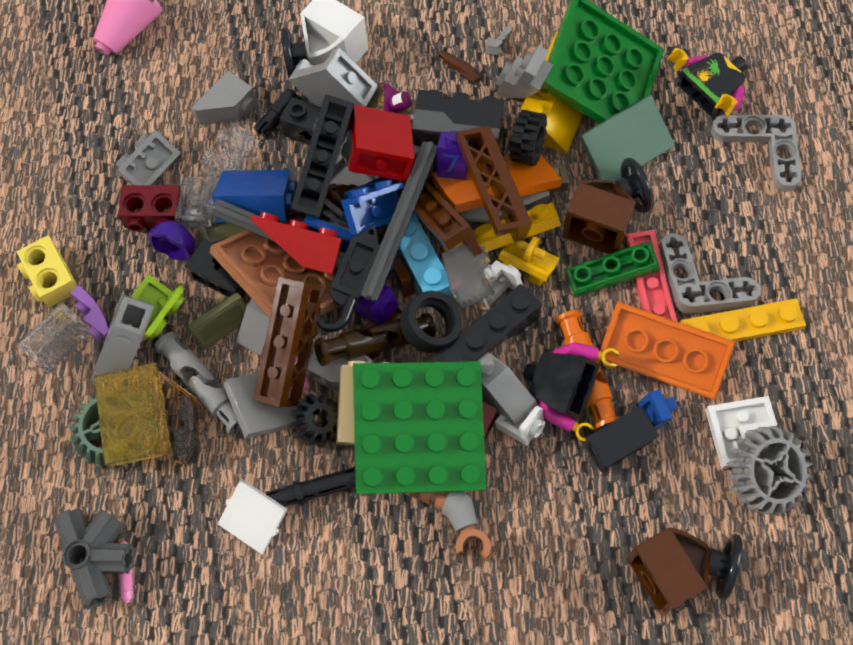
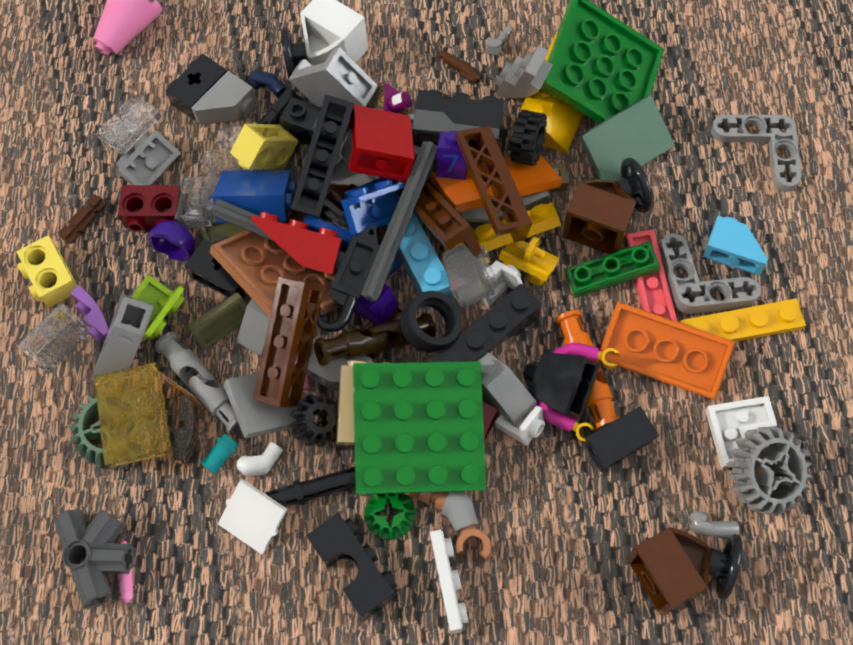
reddish brown tile [392,257,415,298] -> none
blue tile [636,390,679,430] -> none
torso [667,48,748,119] -> none
none -> reddish brown axle [58,195,106,244]
none -> clear bracket [96,94,161,155]
none -> black brick [166,54,227,121]
none -> teal pin [200,433,239,475]
none -> light yellow brick [230,123,299,171]
none -> white arm [237,442,283,477]
none -> dark blue arm [247,70,287,98]
none -> black arch [306,513,397,621]
none -> green gear [364,493,415,540]
none -> white tile [430,529,468,635]
none -> light grey arm [689,511,740,538]
none -> medium azure slope [703,216,768,276]

